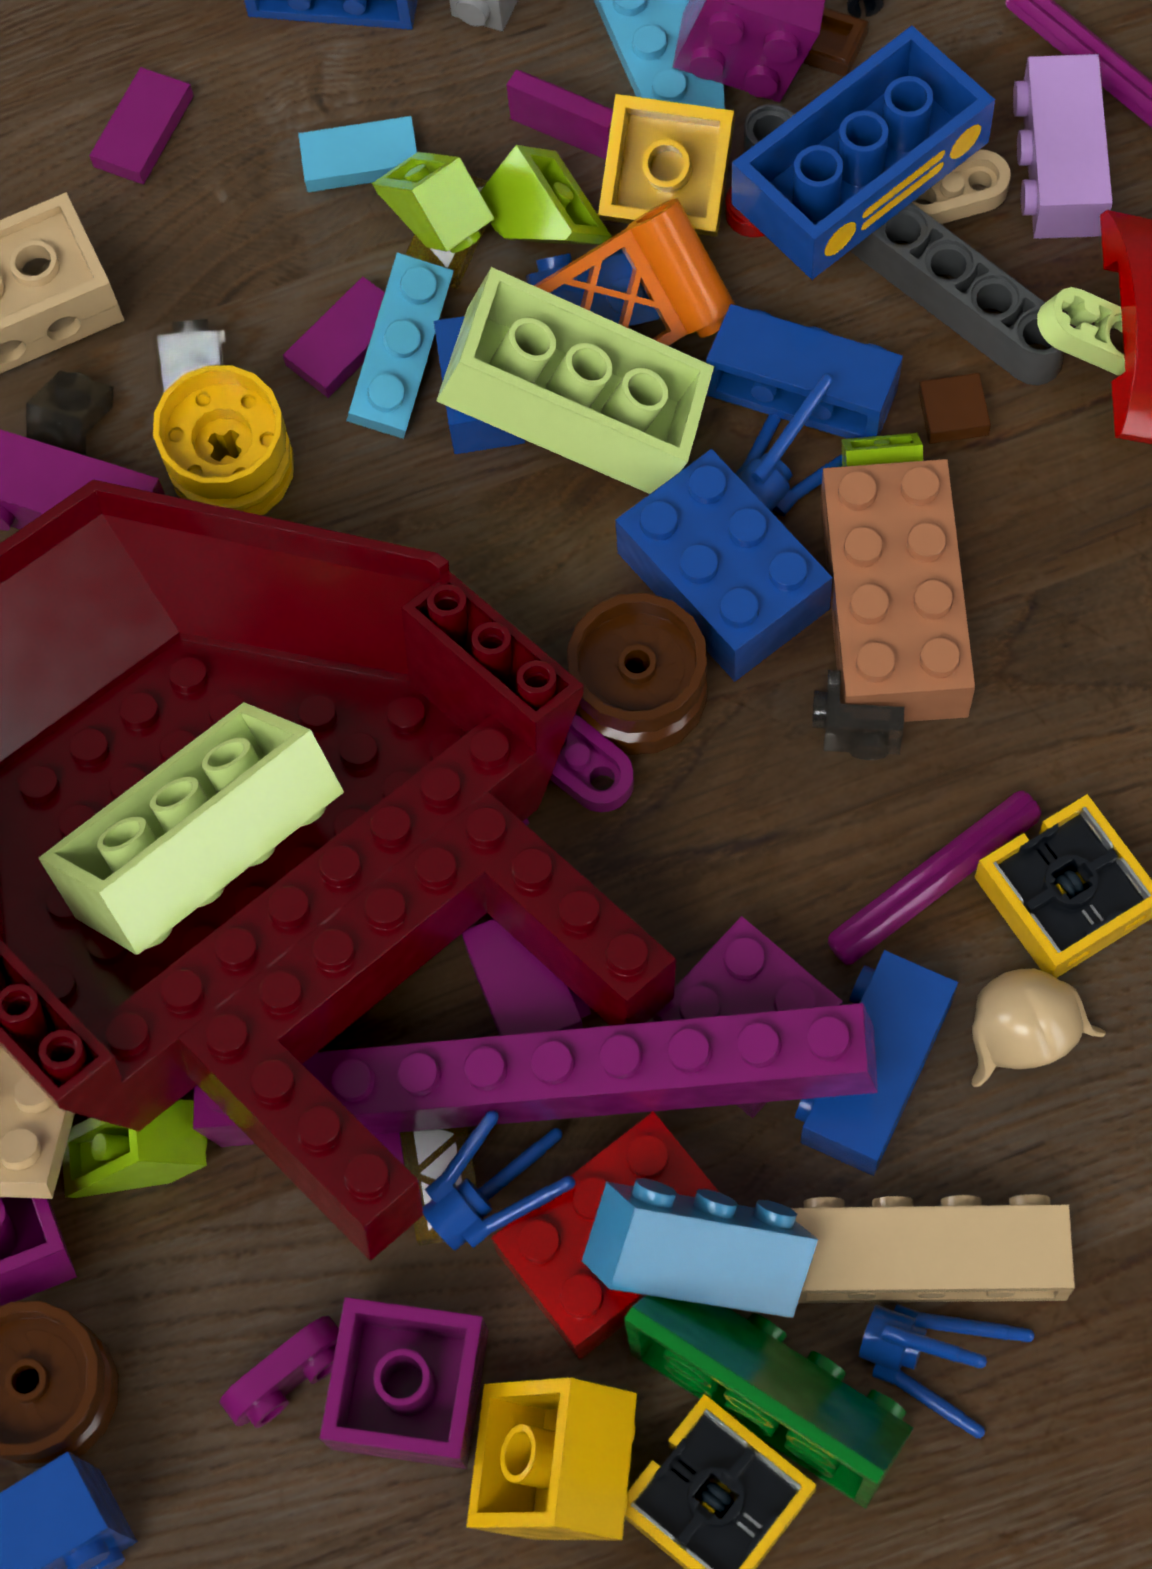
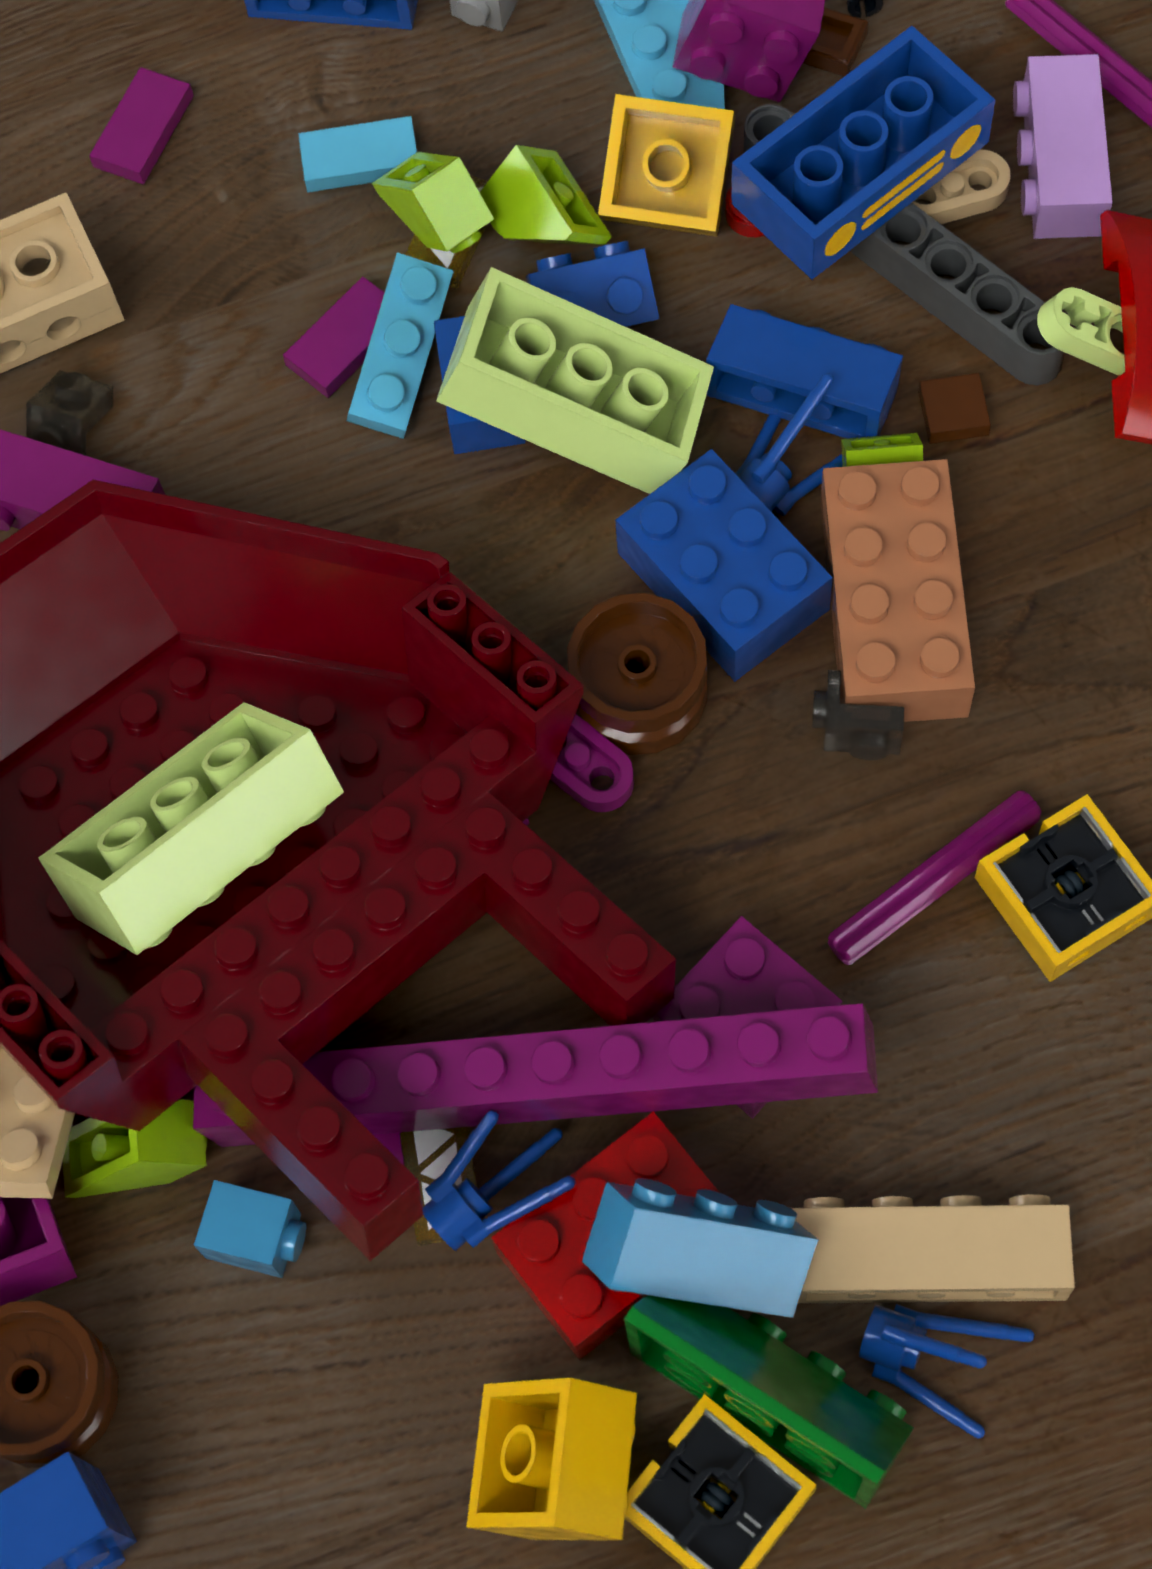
yellow wheel [153,365,294,515] -> none
clear smoke bracket [157,319,225,393] -> none
magenta plate [219,1315,339,1428] -> none
magenta brick [320,1297,489,1469] -> none
magenta brick [462,919,591,1036] -> none
magenta tile [506,70,613,160] -> none
orange piece [534,198,736,346] -> none
blue brick [795,950,959,1176] -> none
tan hair [972,969,1106,1087] -> none
none -> dark azure brick [194,1180,306,1278]

